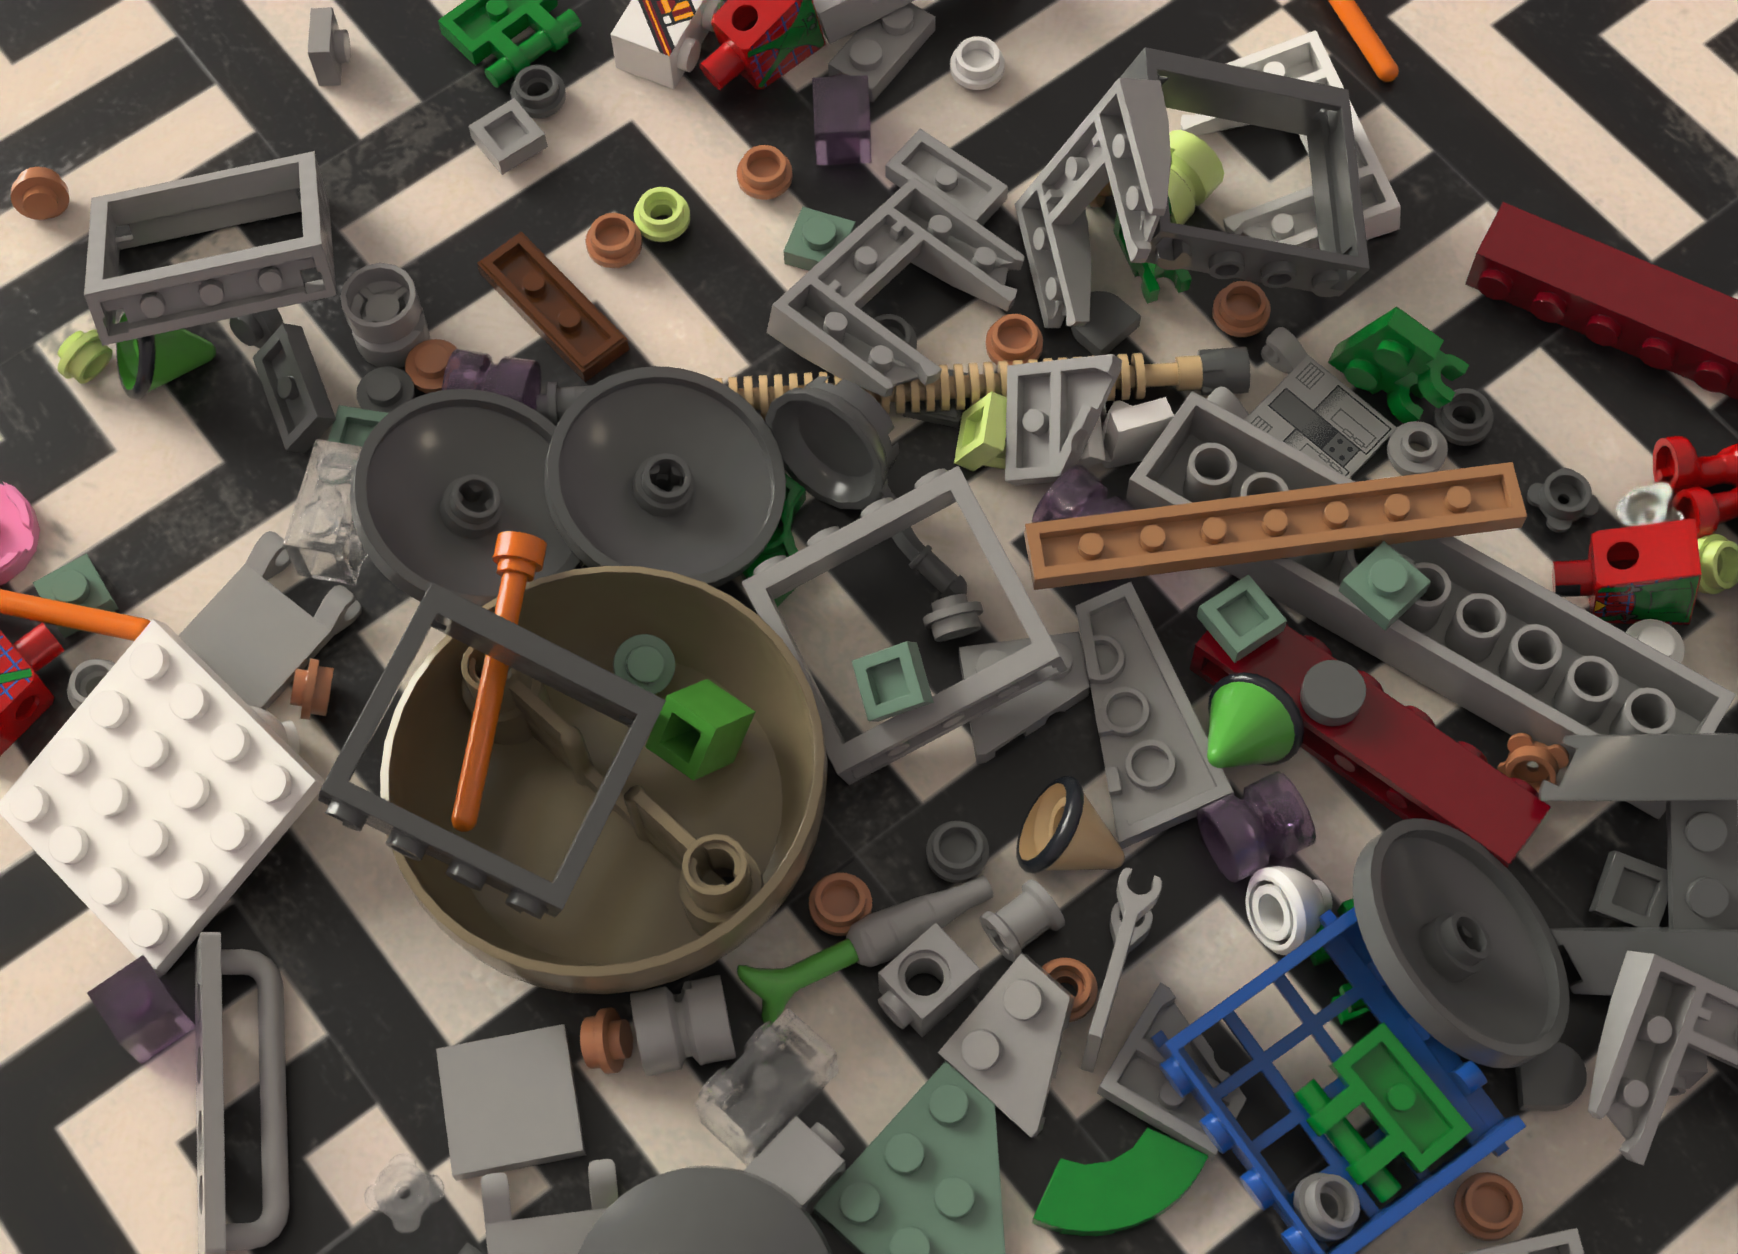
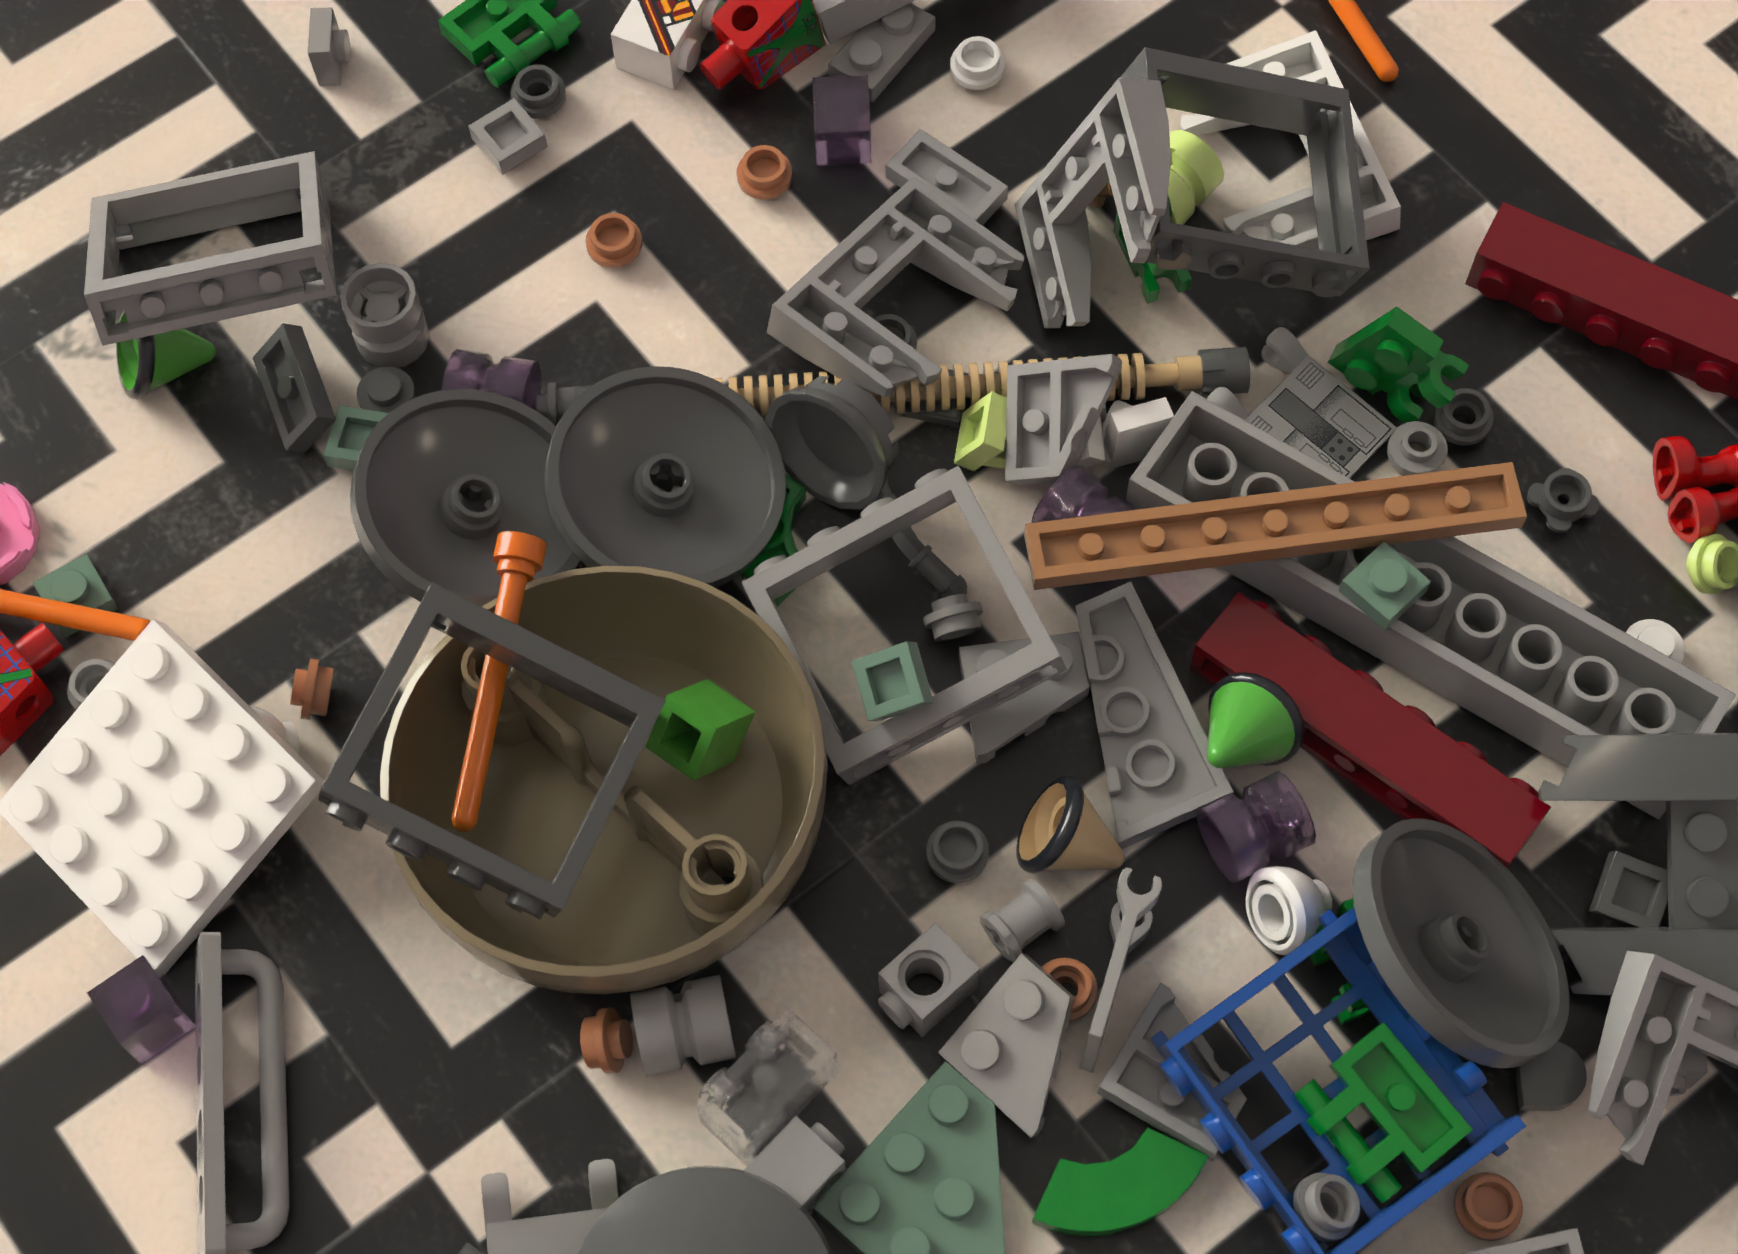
nougat plate [11,167,69,220] -> none
yellowish green plate [57,329,113,384] -> none
light grey flag [178,531,362,710] -> none
dark grey plate [229,308,283,348] -> none
clear brick [283,439,368,585] -> none
clear plate [364,1153,445,1234] -> none
nougat plate [405,339,464,394] -> none
light grey tile [436,1024,586,1181] -> none
reddish brown tile [477,231,630,382] -> none
sand green plate [613,634,675,694] -> none
yellowish green plate [634,187,690,242] -> none
piece [737,875,994,1031] -> none
sand green plate [783,207,856,271] -> none
nougat plate [809,873,872,936] -> none
nougat plate [985,314,1043,366] -> none
dark grey tile [1071,291,1141,356] -> none
sand green plate [1197,574,1287,663] -> none
nougat plate [1212,281,1271,337] -> none
dark grey tile [1300,660,1366,726] -> none
nougat plate [1497,733,1569,793] -> none
red torso [1552,519,1702,625] -> none
clear smoke plate [1616,482,1685,527] -> none

